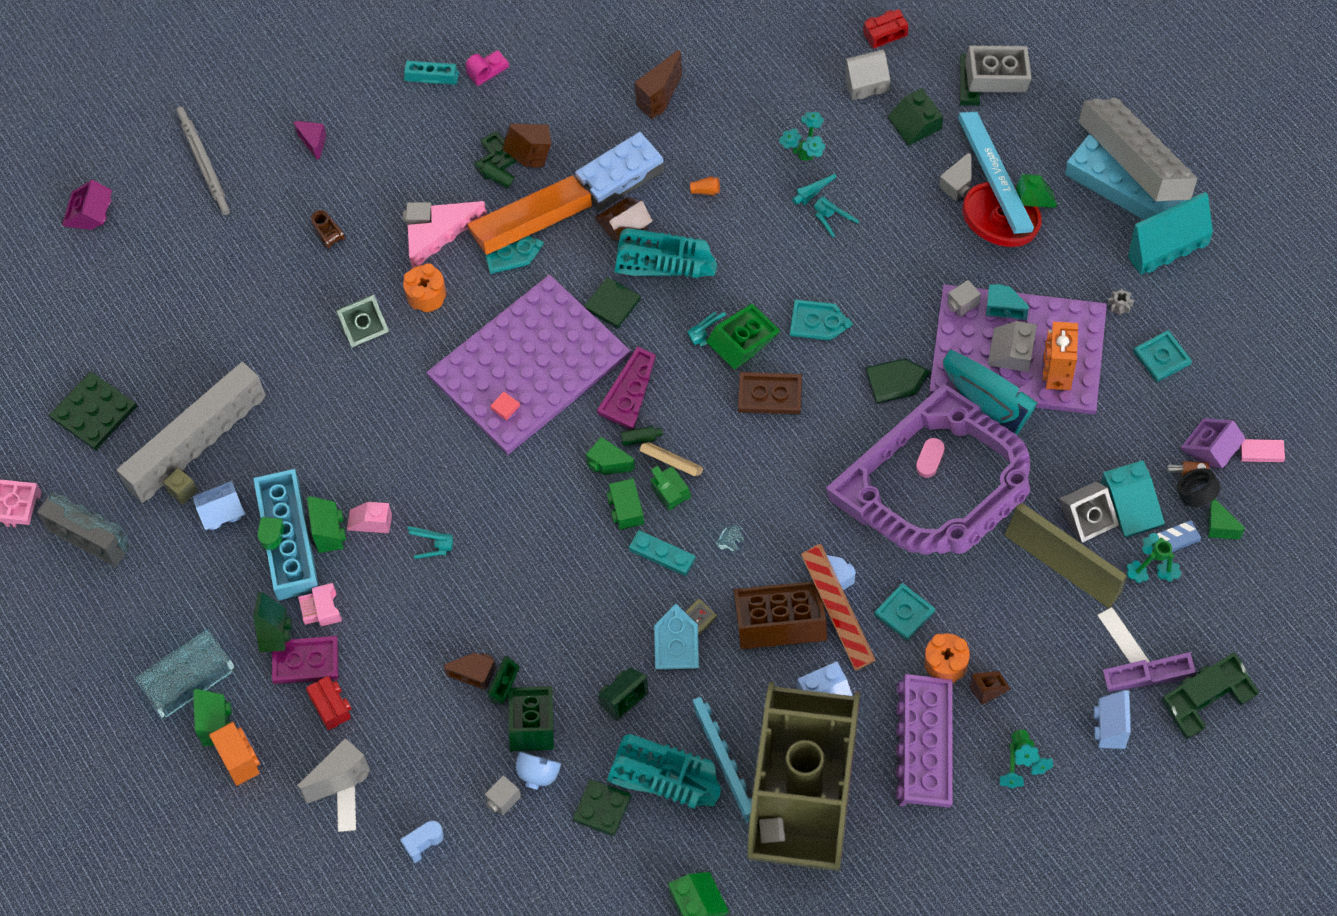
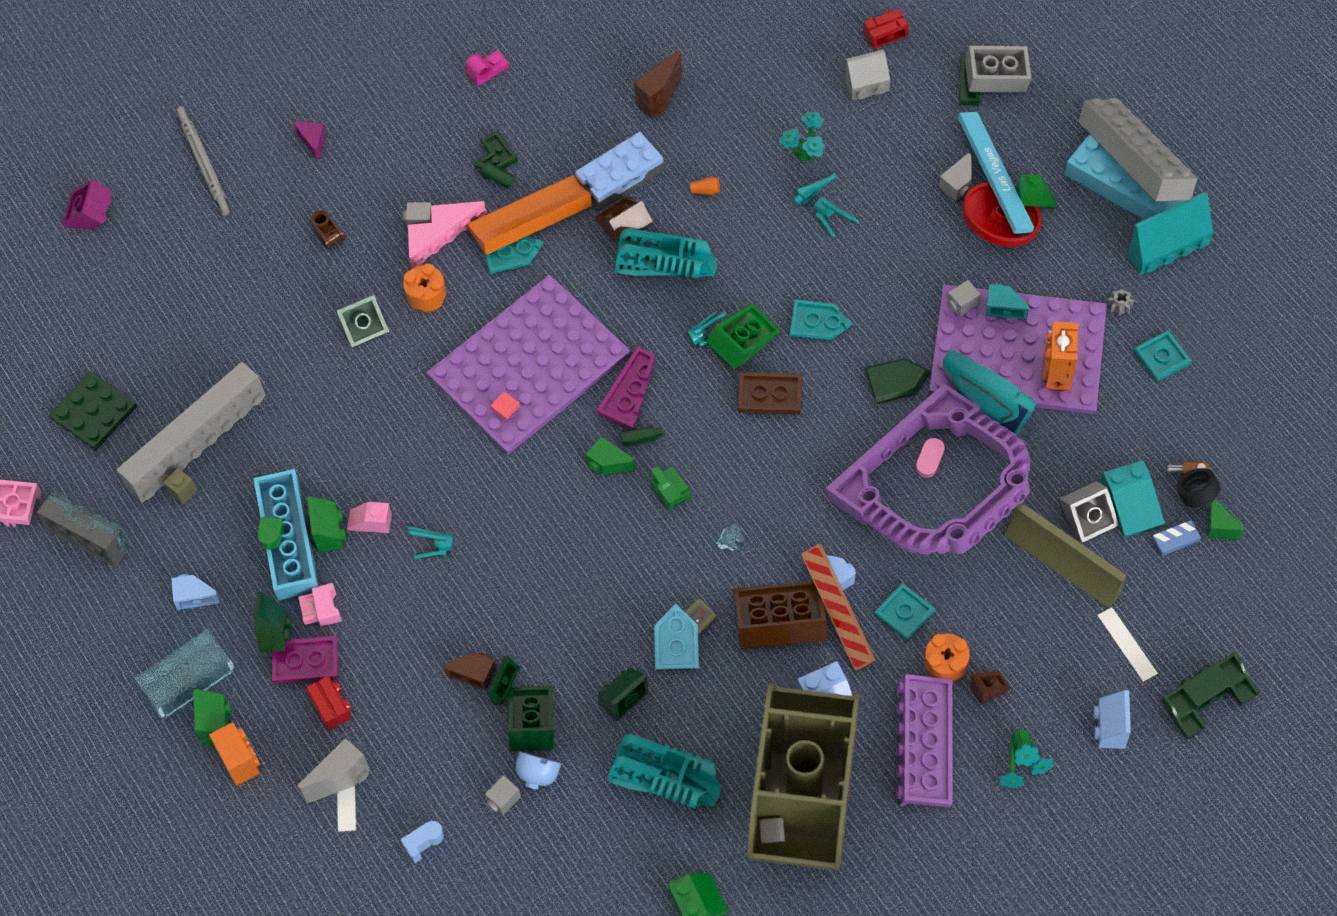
light blue slope [192,481,245,530] -> none
teal piece [404,61,459,85] -> none
reddish brown slope [502,124,551,168] -> none
dark green plate [573,779,631,837] -> none
dark green tile [584,277,641,329] -> none
green brick [606,478,644,530] -> none
teal plate [629,530,696,576] -> none
tan tile [639,442,704,476] -> none
medium azure plate [693,697,752,823] -> none
dark green slope [888,88,943,146] -> none
light grey slope [988,321,1037,372] -> none
medium lavender slope [1103,652,1196,692] -> none
teal plant [1126,533,1181,583] -> none
medium lavender slope [1181,418,1245,468] -> none
bright pink tile [1240,439,1285,462] -> none
none -> light blue slope [171,574,220,610]

